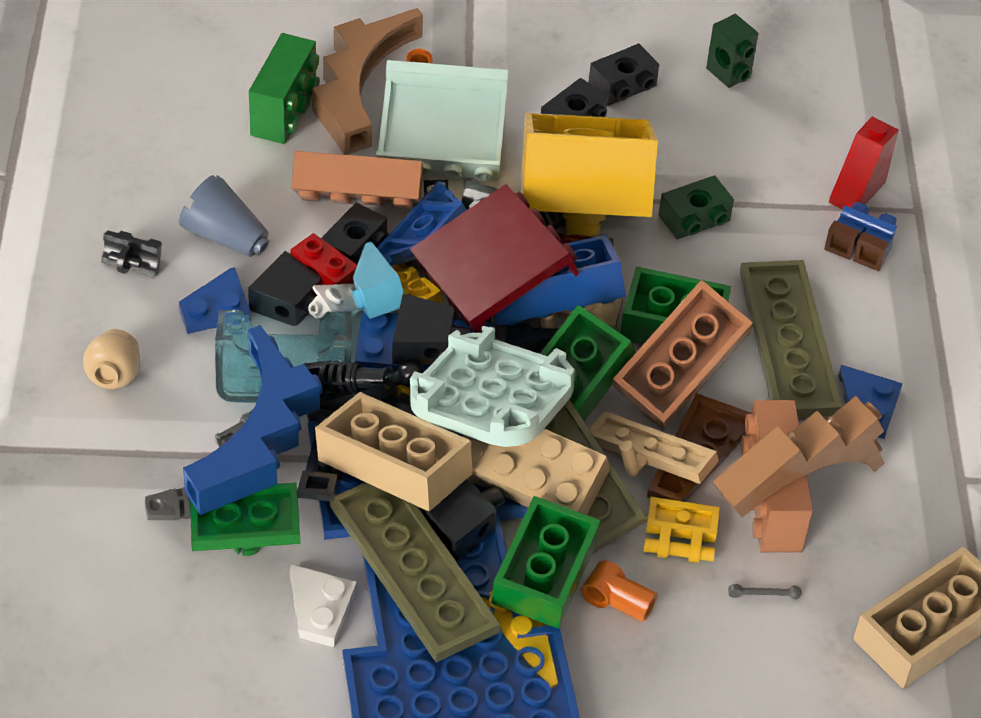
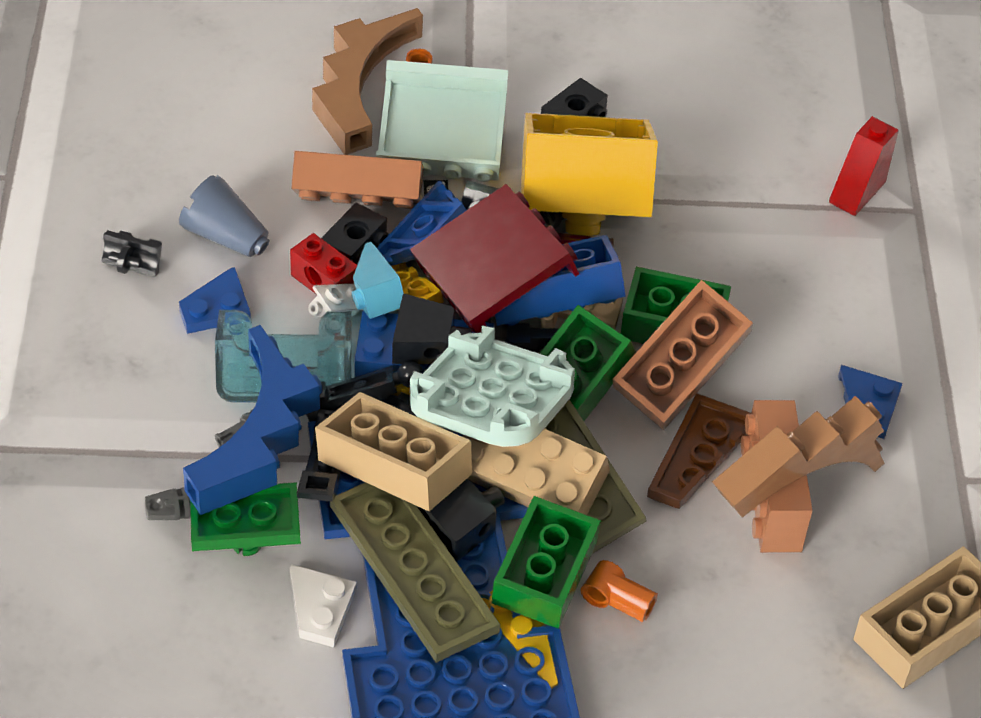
tan piece [83,329,140,390] -> none
green brick [248,33,320,144] -> none
black torso [248,251,326,326] -> none
black hinge [304,361,392,393] -> none
black brick [588,43,659,106] -> none
tan plate [589,411,719,484] -> none
yellow plate [643,497,720,563] -> none
dark green brick [658,175,734,240] -> none
dark green brick [706,13,759,88] -> none
dark grey hinge [728,584,802,599] -> none
olive plate [740,260,842,418] -> none
hips [824,202,897,272] -> none

